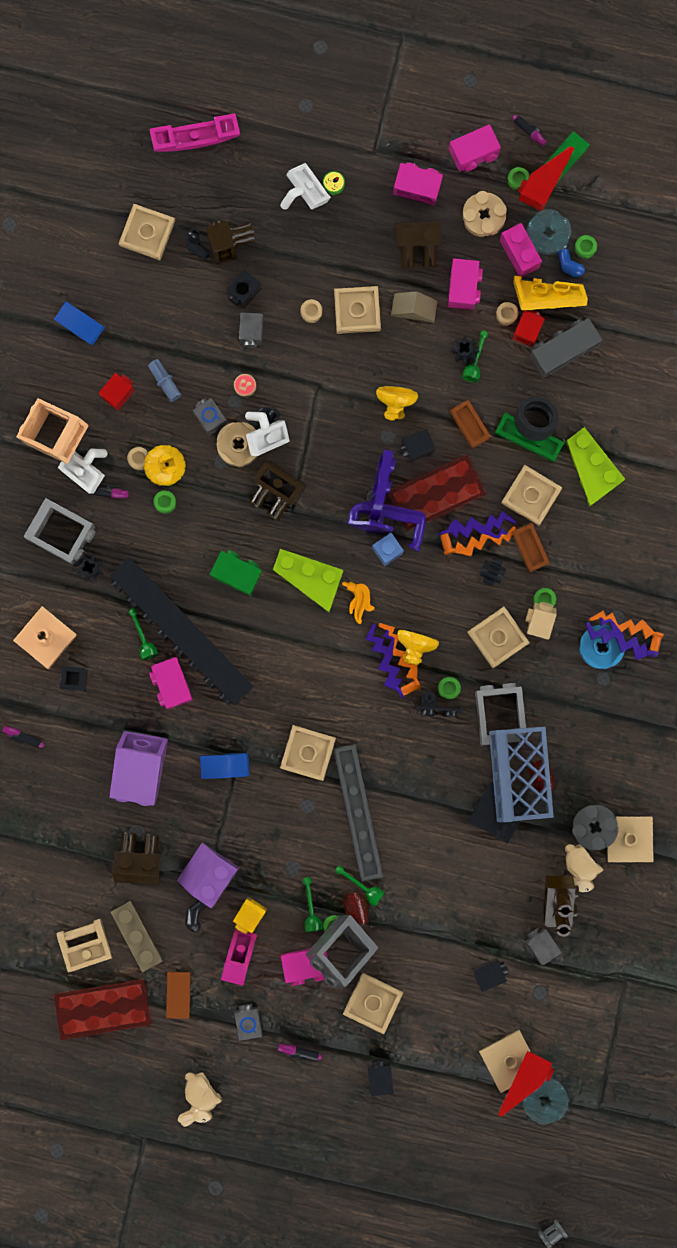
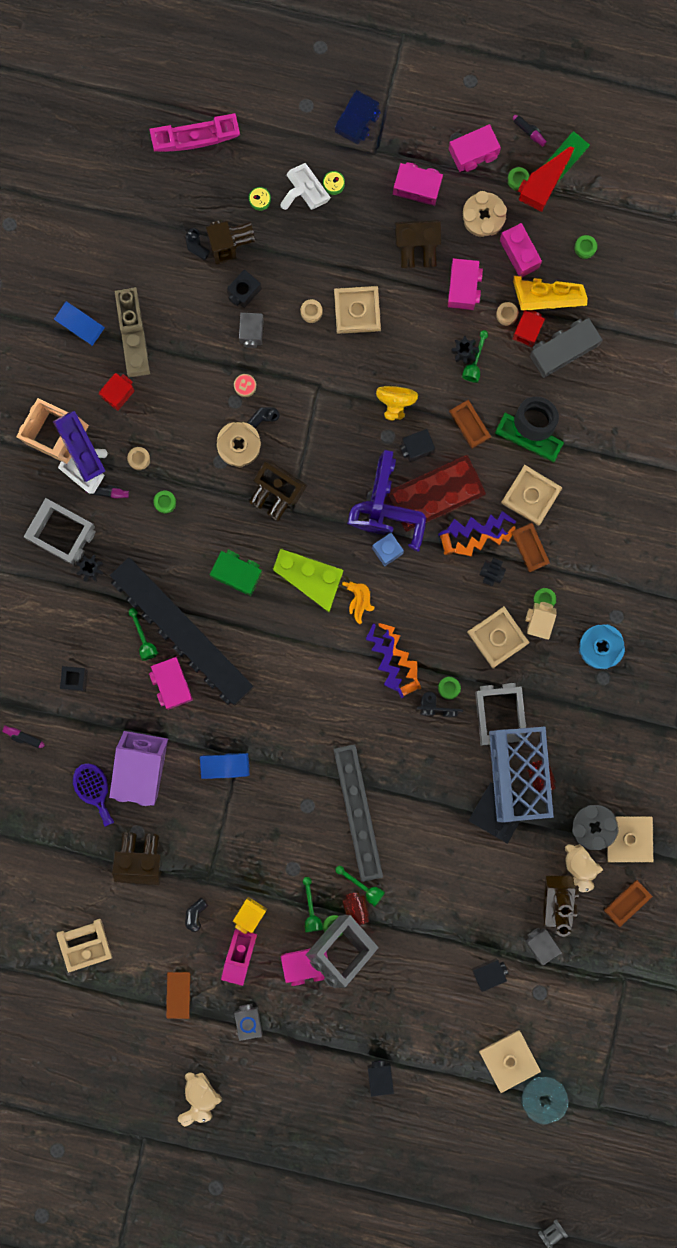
light nougat tile [13,606,77,669] -> none
clear red piece [54,978,152,1040] -> none
dark tan plate [111,901,163,972] -> none
tan plate [119,204,176,260] -> none
yellow hair [144,445,186,486] -> none
sand blue axle [148,359,182,402] -> none
medium lavender slope [177,843,240,908] -> none
flat silver brick [193,398,227,436] -> none
white plate [245,412,290,456] -> none
piece [278,1044,322,1061] -> none
tan plate [280,725,336,781] -> none
tan plate [343,972,404,1034] -> none
dark tan slope [391,291,438,323] -> none
yellow hair [397,630,439,665] -> none
red slope [498,1050,555,1117] -> none
clear light blue plate [527,209,571,255] -> none
blue arm [558,249,585,277] -> none
lime wing [566,427,625,507] -> none
piece [585,610,664,660] -> none
none -> dark purple plate [53,411,106,482]
none -> dark purple piece [73,763,114,827]
none -> dark tan slope [115,287,150,378]
none -> light yellow tile [249,187,271,211]
none -> clear blue brick [335,90,381,145]
none -> dark orange tile [603,880,653,927]

